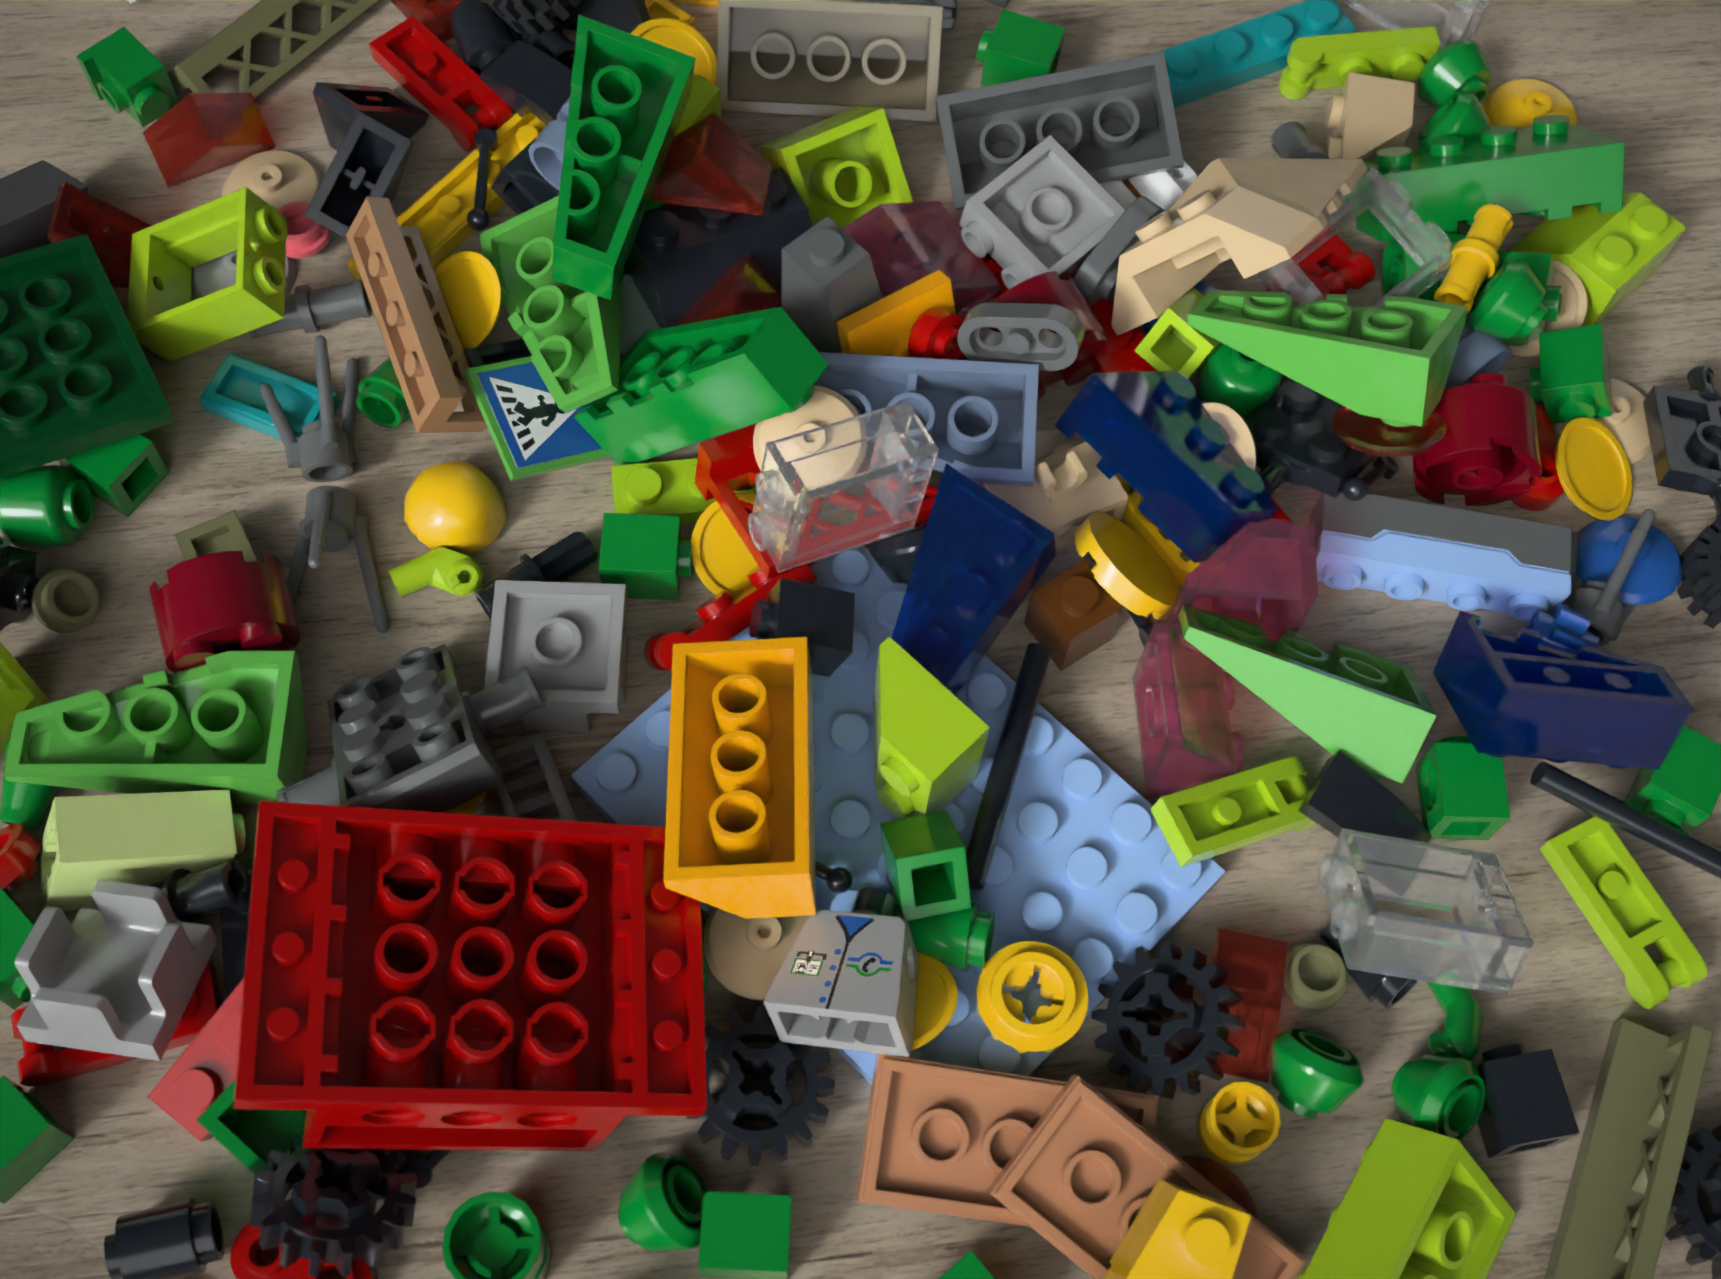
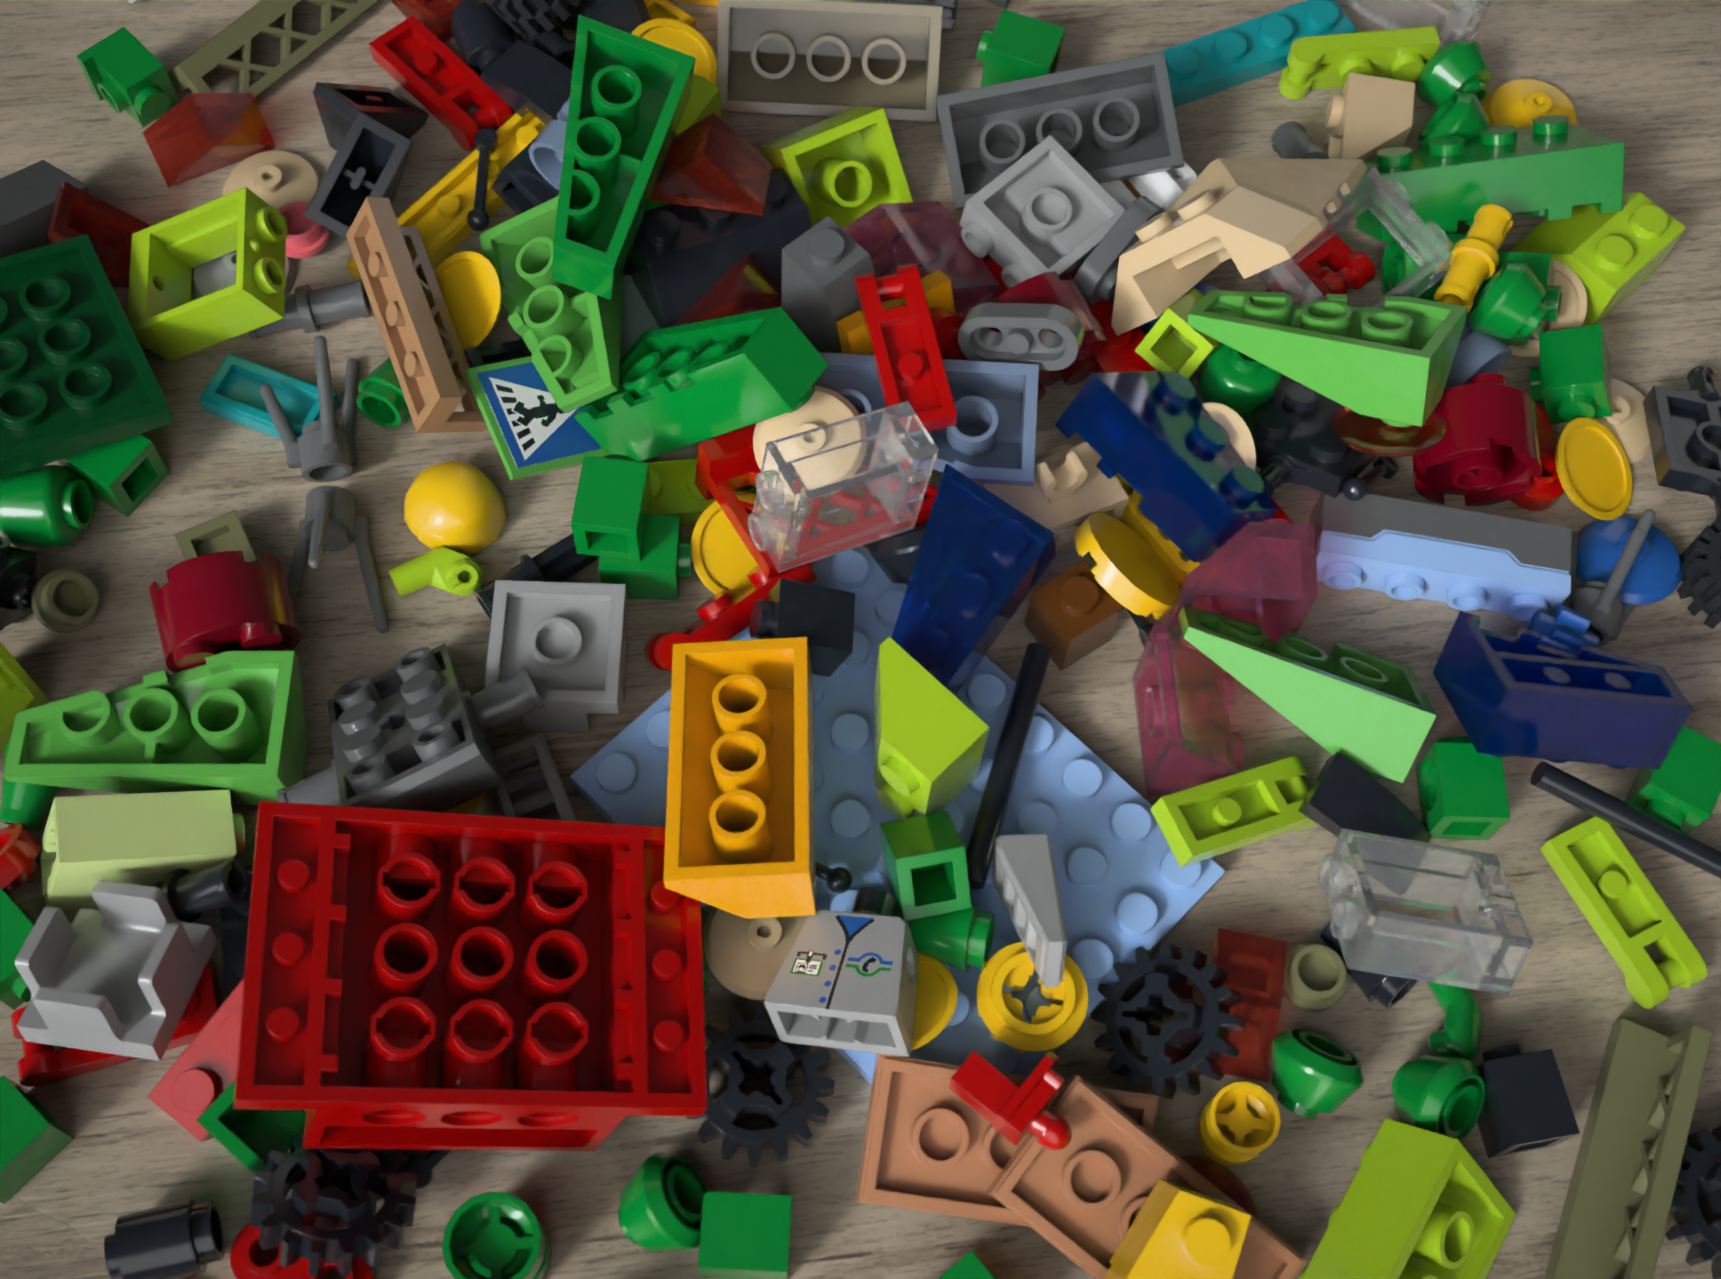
none -> green brick [571,454,652,561]
none -> red plate [854,263,957,439]
none -> red piece [949,1051,1072,1150]
none -> light grey slope [992,834,1067,988]

